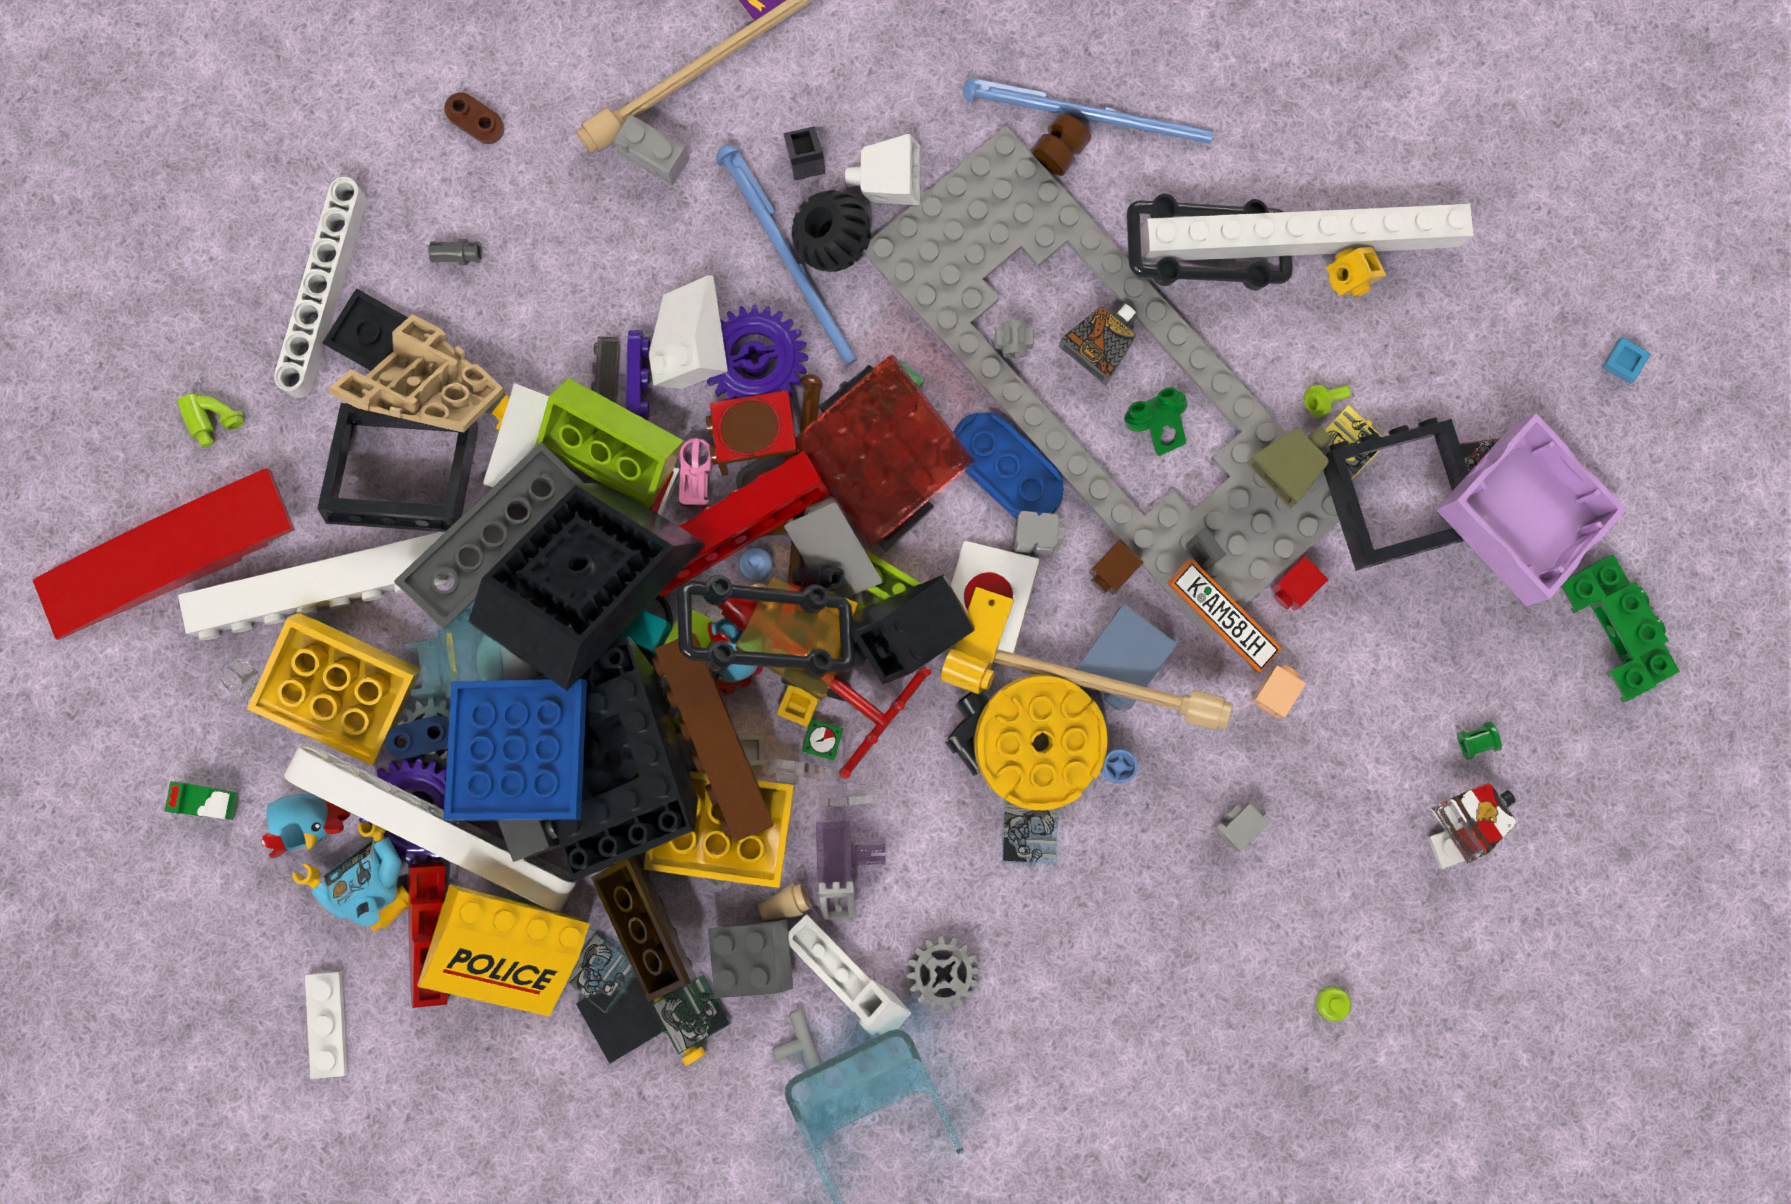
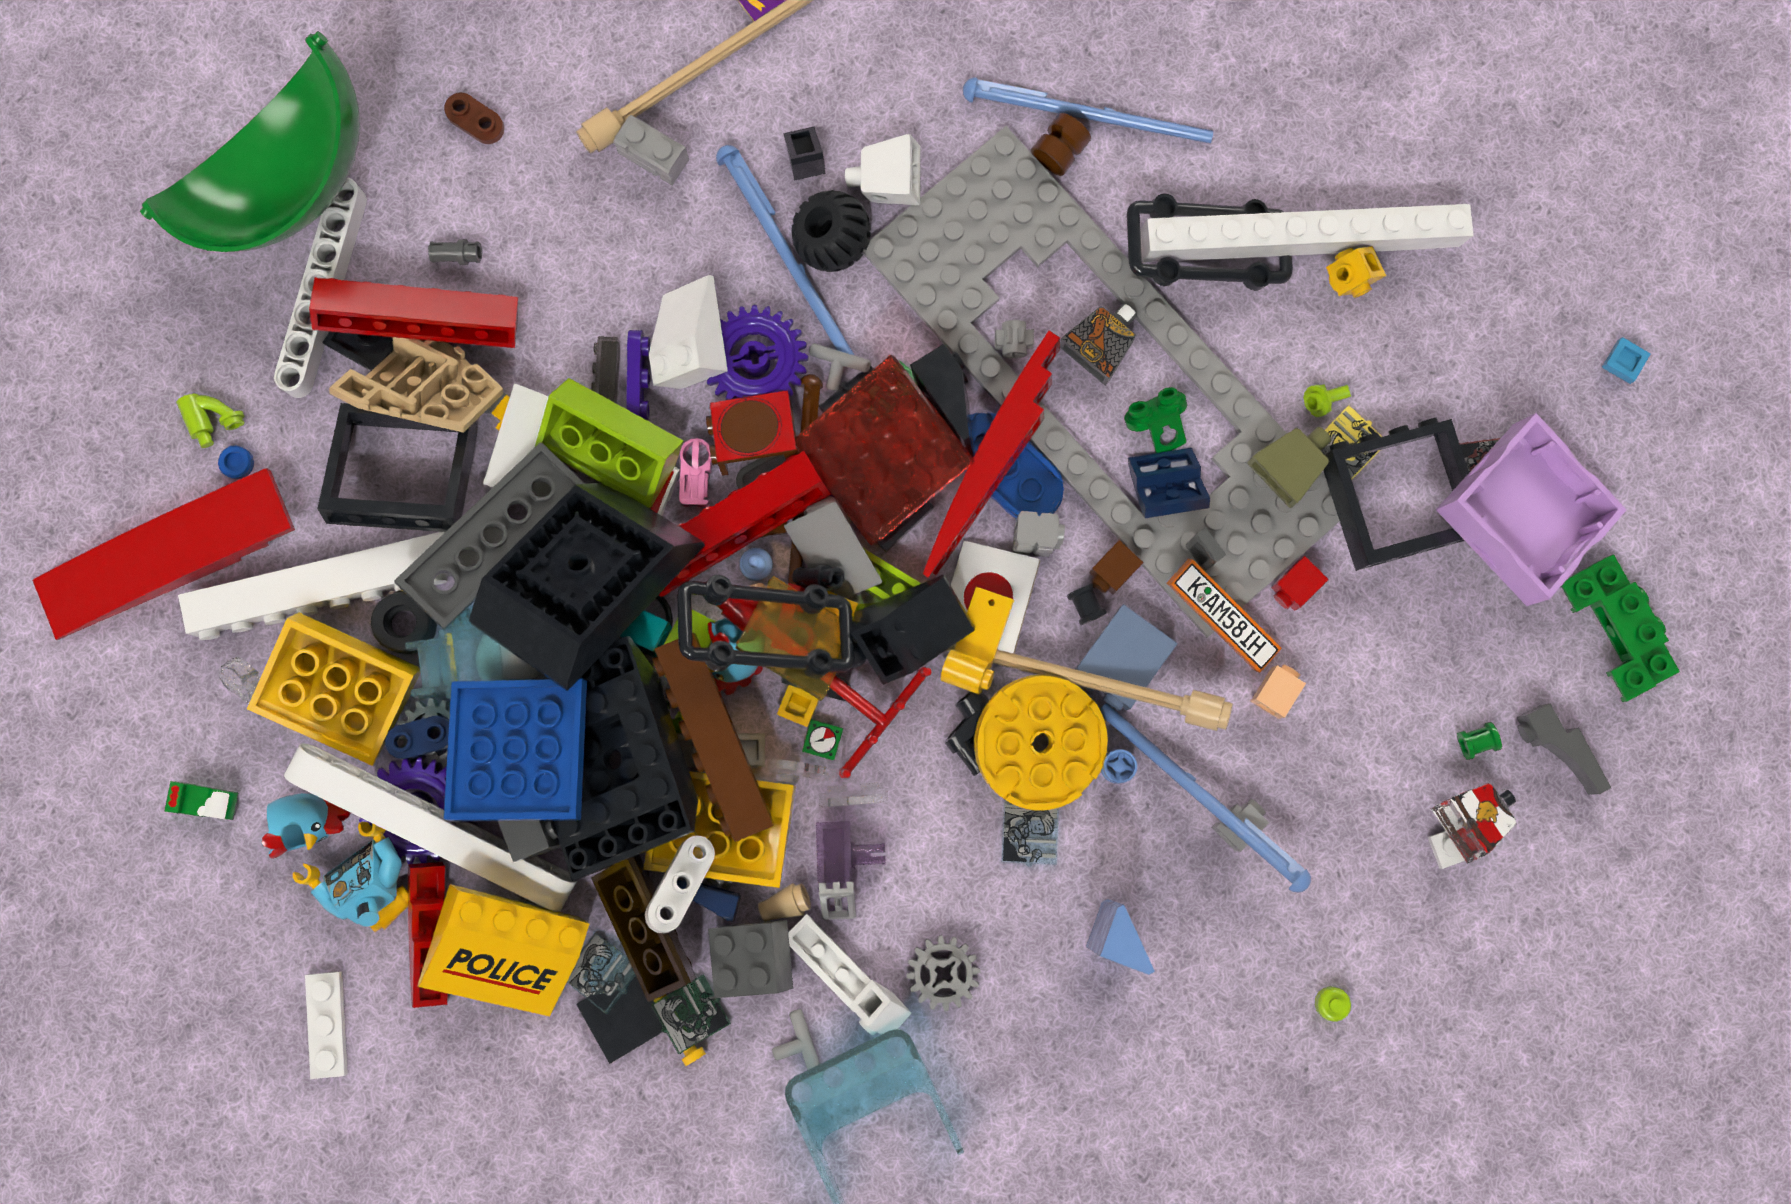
none -> green windscreen [140,31,360,252]
none -> blue tile [218,446,254,479]
none -> brick [309,277,518,348]
none -> black tyre [370,592,437,654]
none -> white plate [645,836,715,933]
none -> dark blue slope [677,877,741,922]
none -> light grey piece [809,343,871,391]
none -> black slope [910,344,975,465]
none -> red slope [923,330,1060,580]
none -> black bush [1067,583,1107,626]
none -> medium blue slope [1086,899,1155,975]
none -> medium blue bar [1100,703,1311,893]
none -> dark blue slope [1128,448,1210,518]
none -> dark grey slope [1517,703,1611,795]

